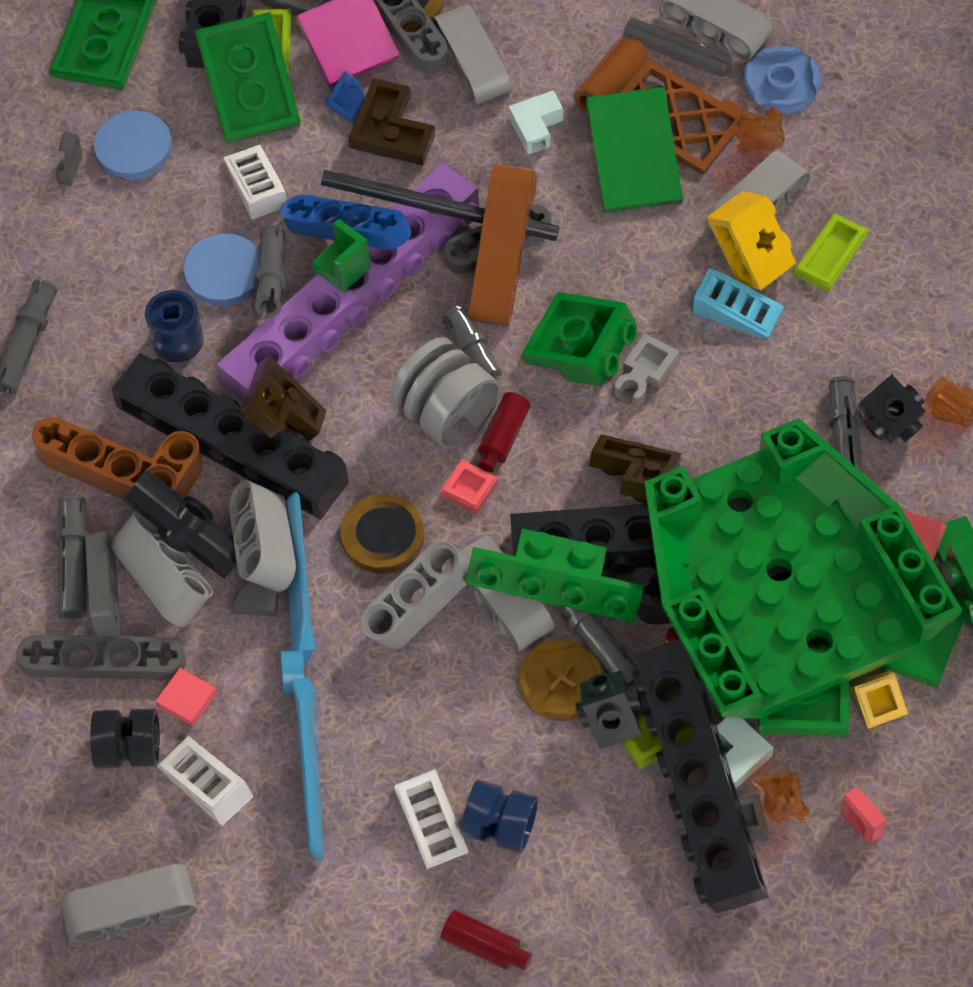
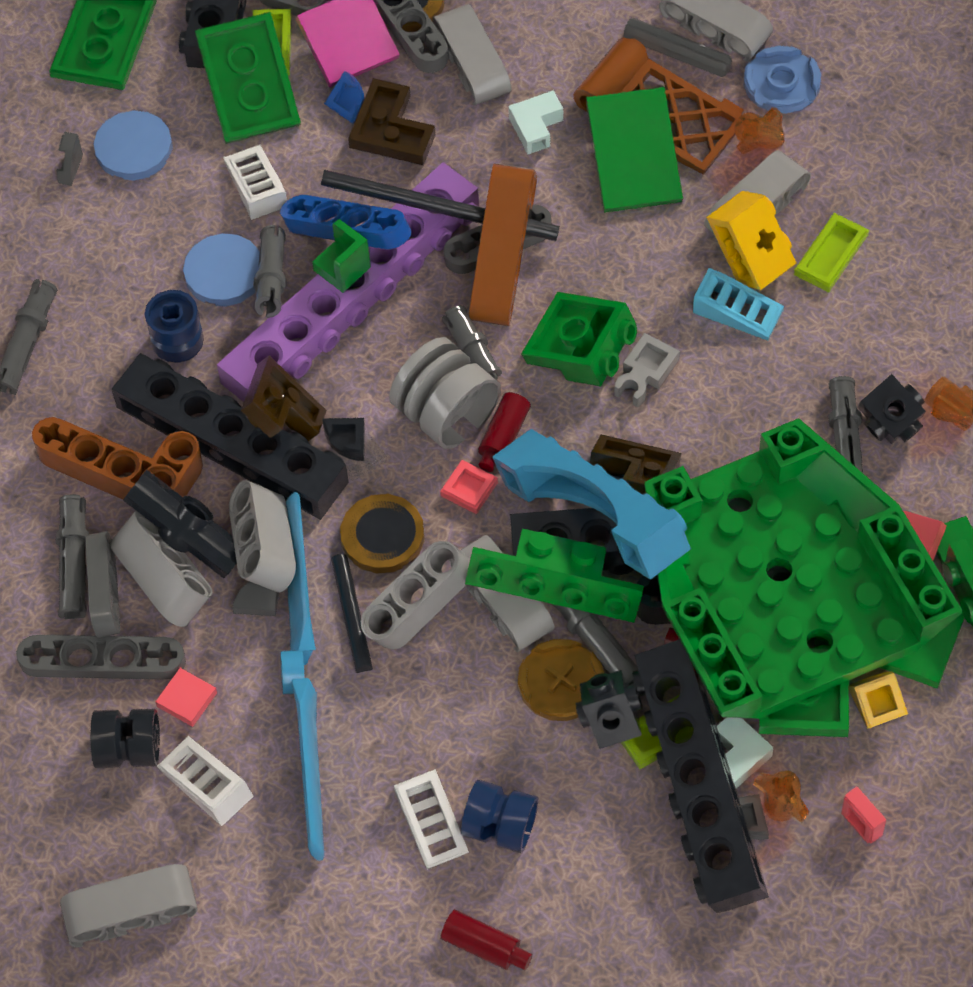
none -> black tile [323,418,365,461]
none -> black bar [331,554,373,673]
none -> dark azure arch [492,429,691,579]

